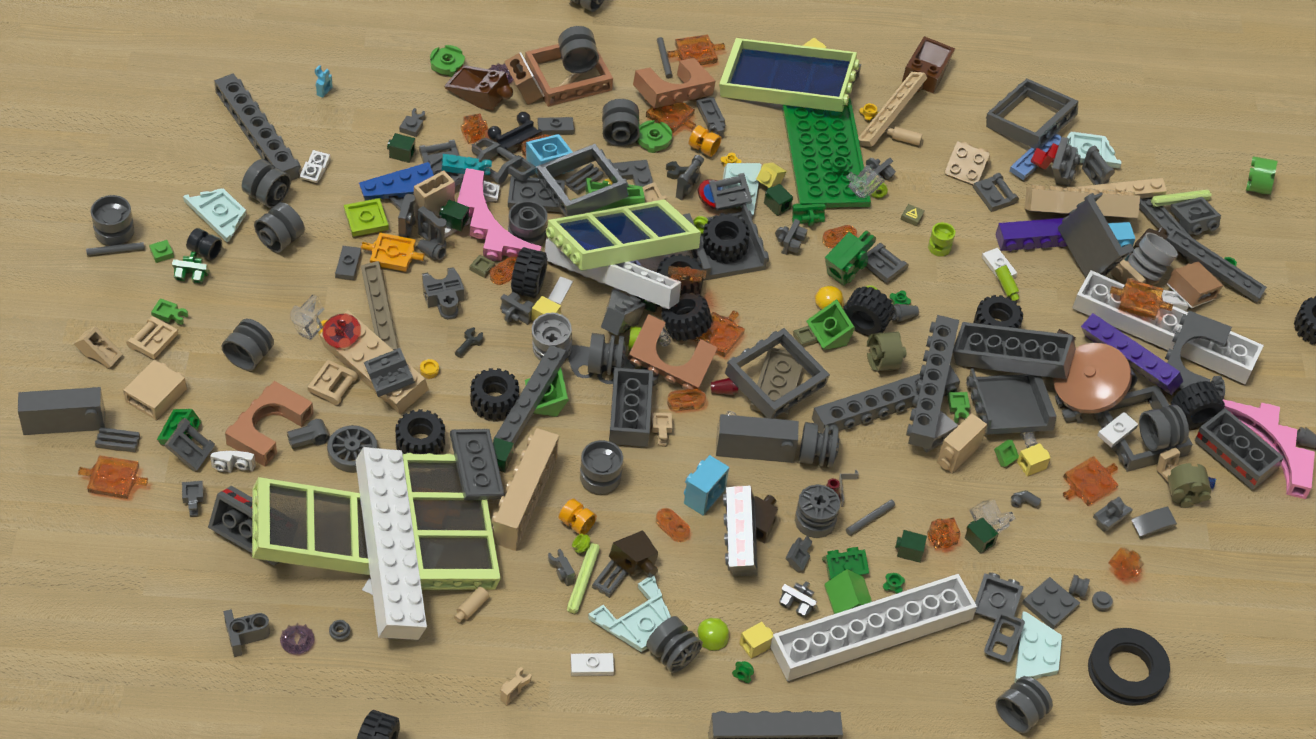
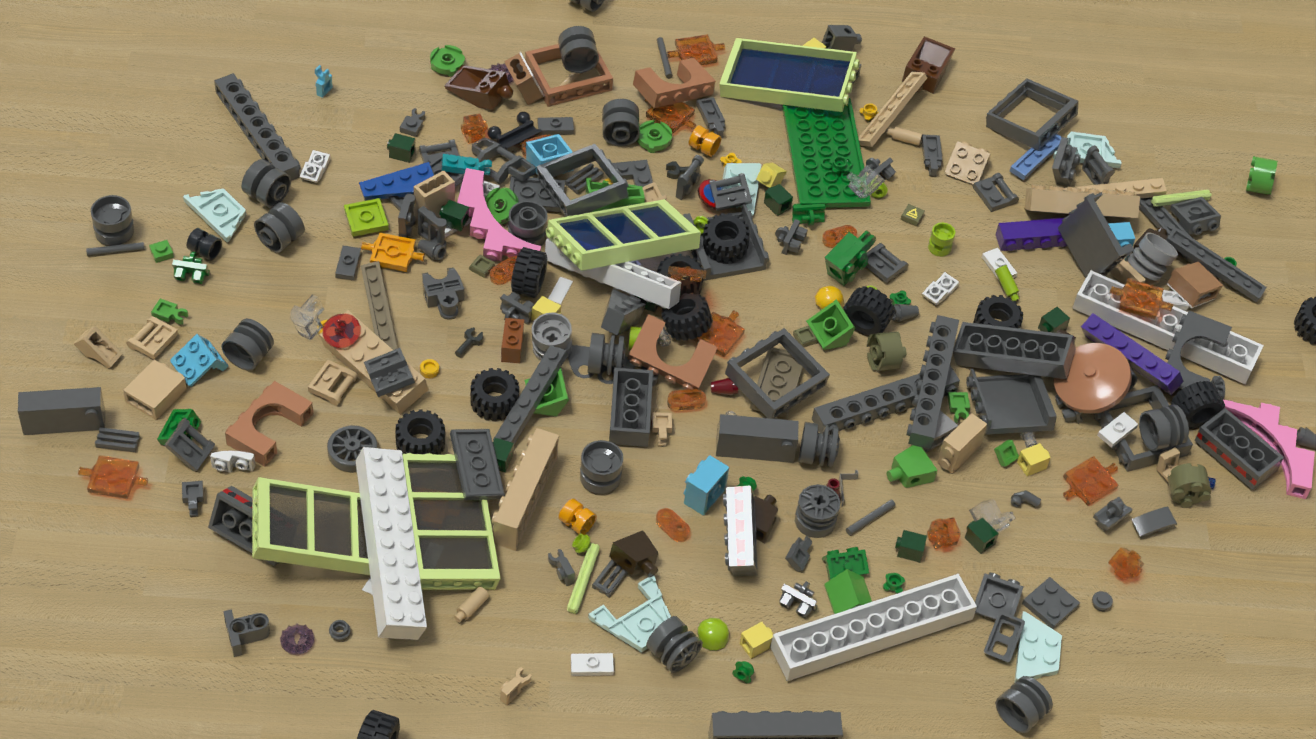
dark grey piece [287,419,330,449] -> none
red bracket [1031,143,1059,170] -> none
dark grey wheel [1068,574,1090,598] -> none
black tyre [1088,628,1170,706] -> none
none -> medium azure bracket [170,334,229,387]
none -> bright green plate [485,187,519,225]
none -> dark orange brick [501,318,524,364]
none -> green plate [737,476,757,494]
none -> dark grey torso [822,25,862,52]
none -> bright green torso [886,445,938,488]
none -> dark grey hinge [921,134,942,176]
none -> white slope [922,272,959,305]
none -> dark green brick [1038,307,1070,333]

